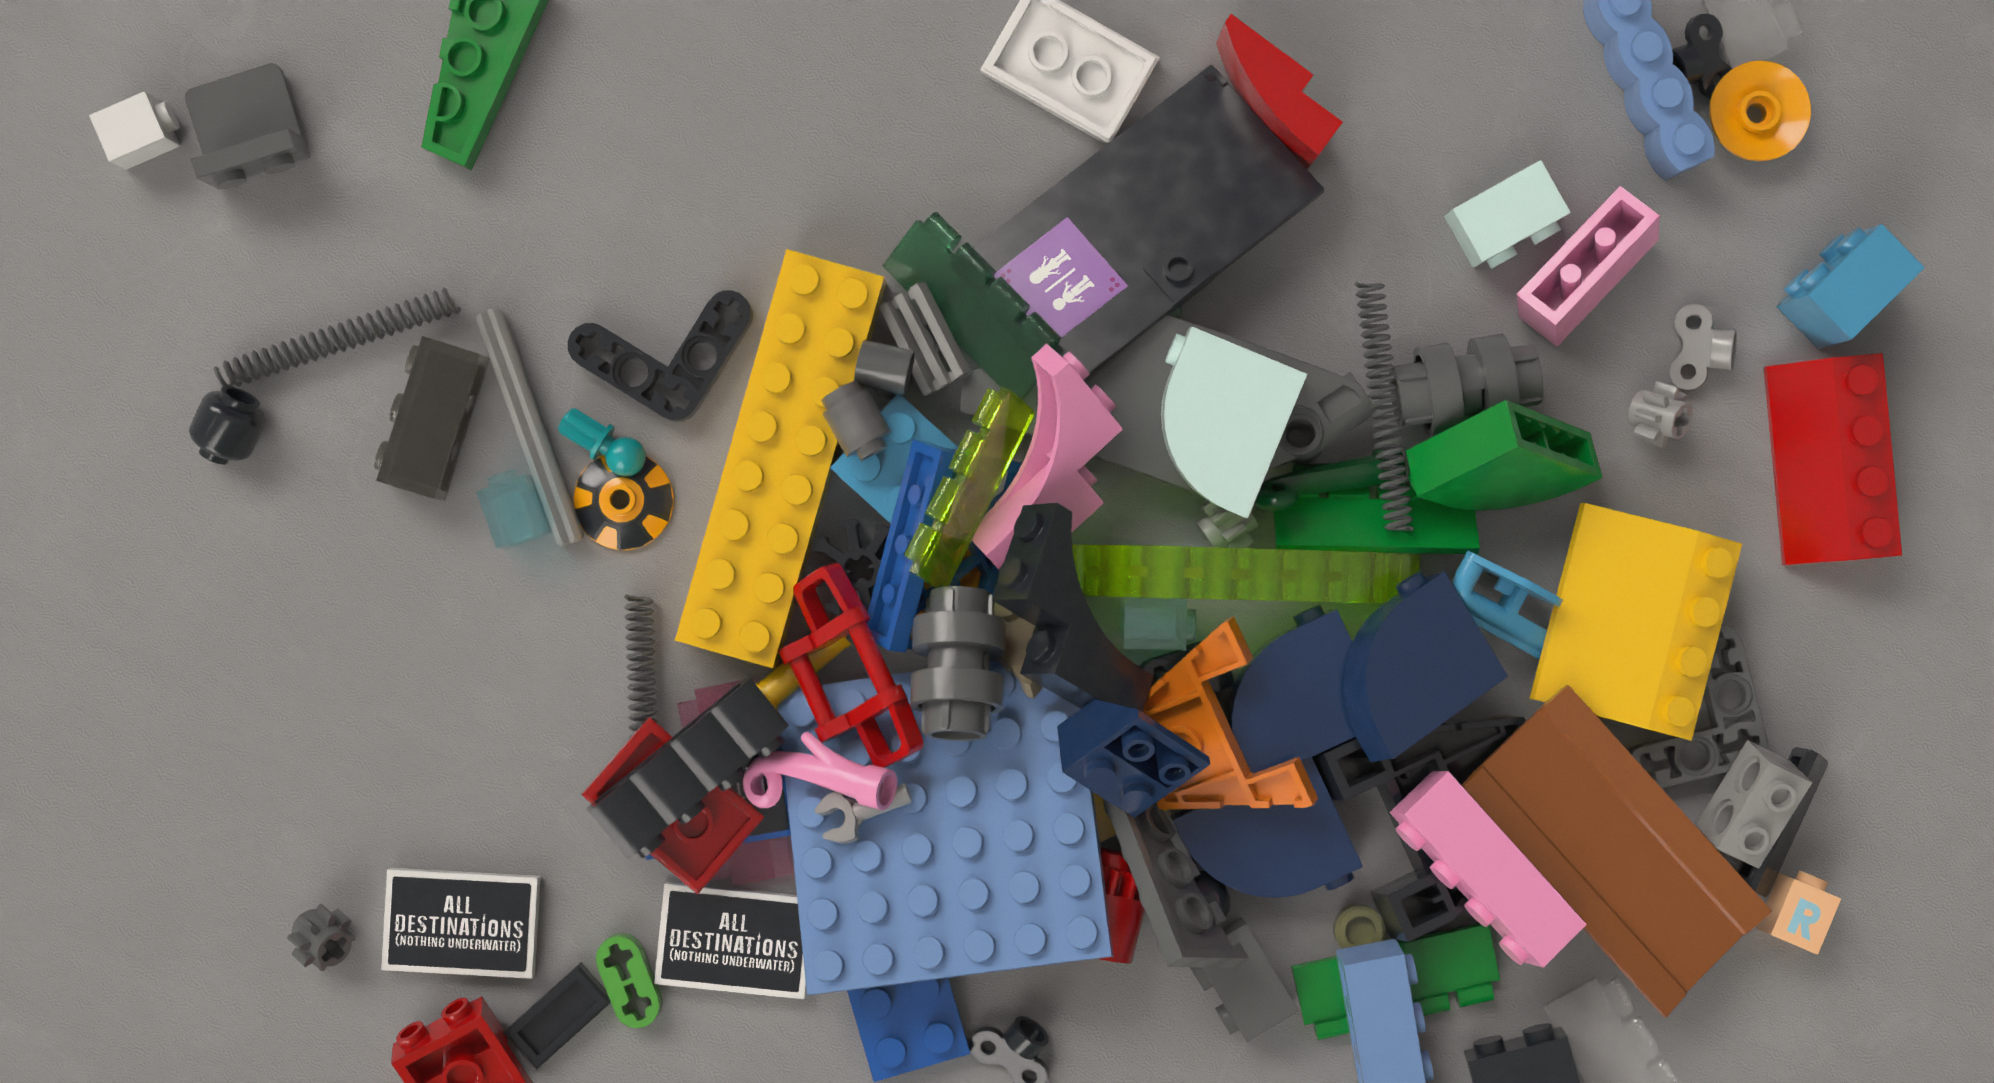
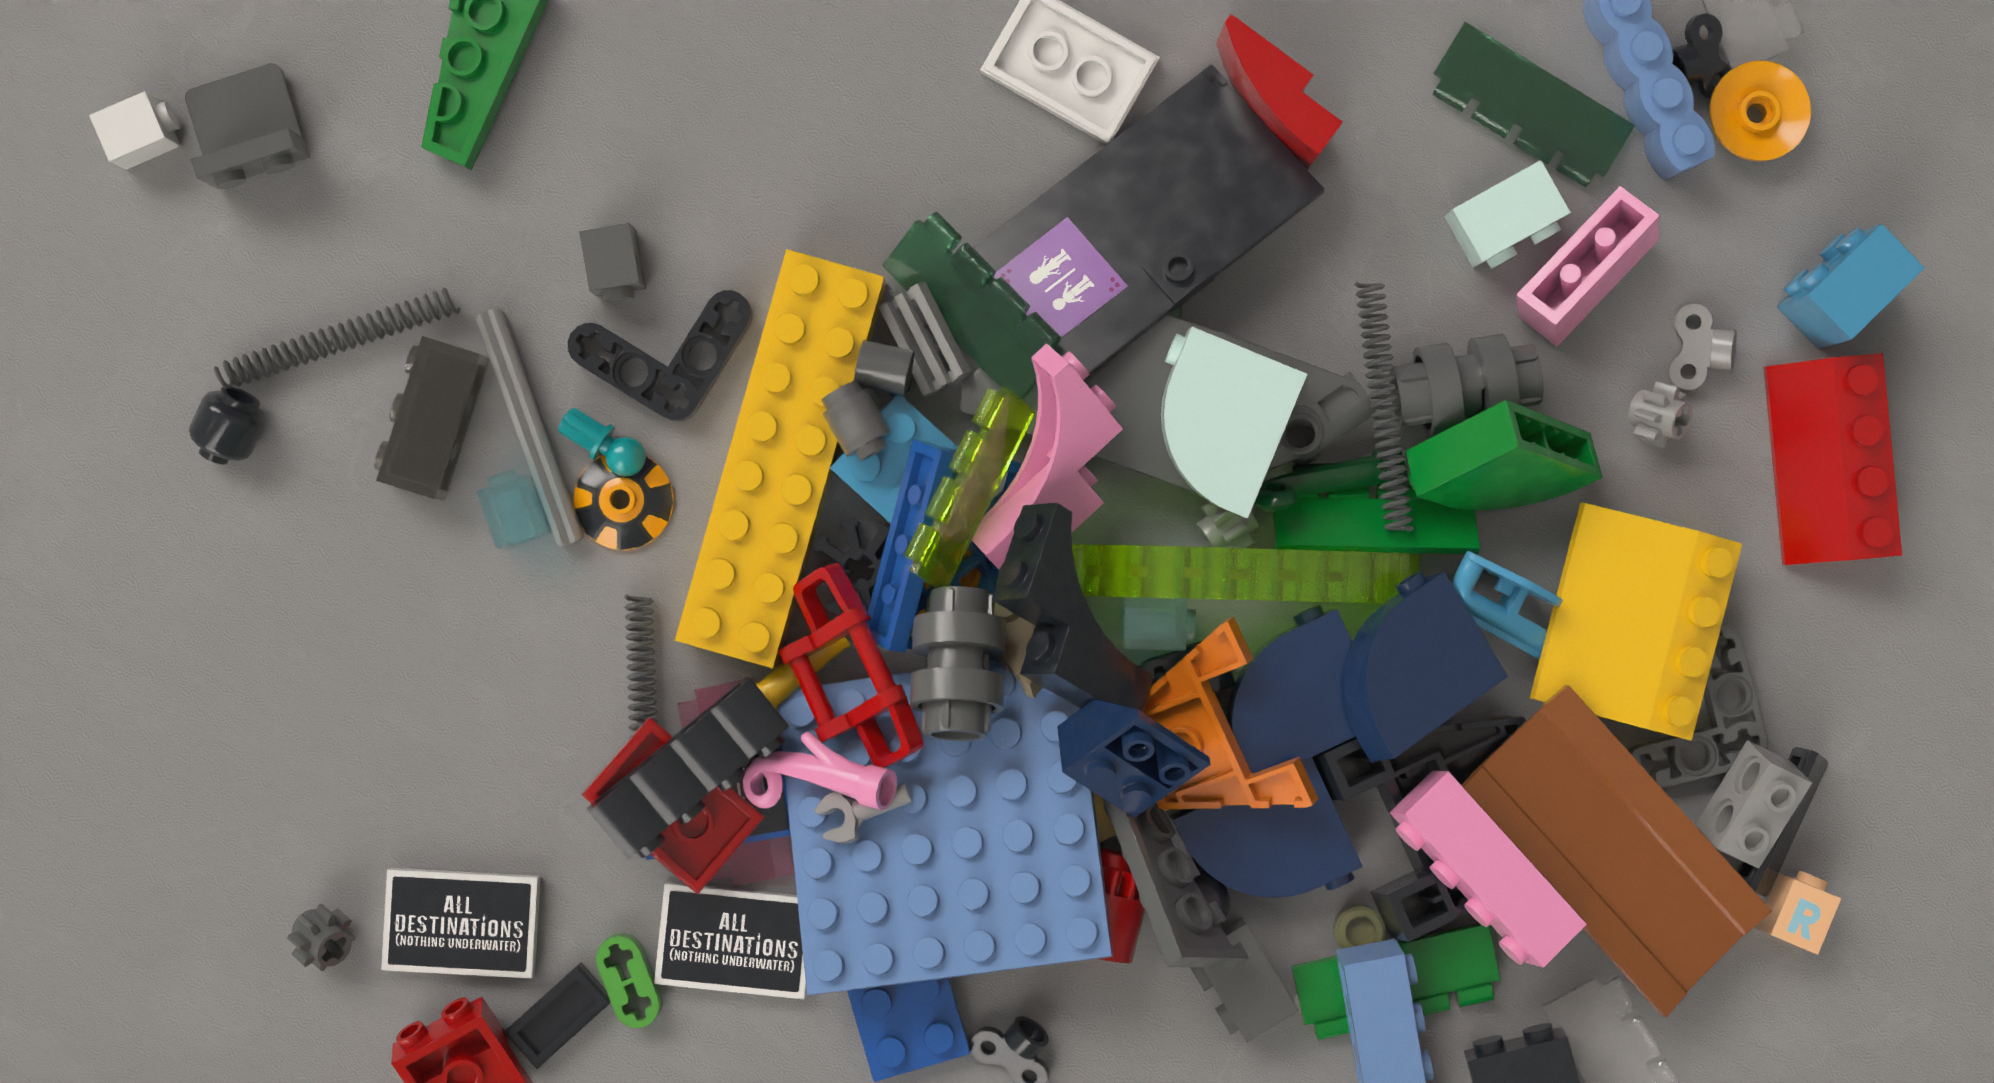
none -> dark grey brick [579,223,646,303]
none -> clear green windscreen [1432,22,1635,188]

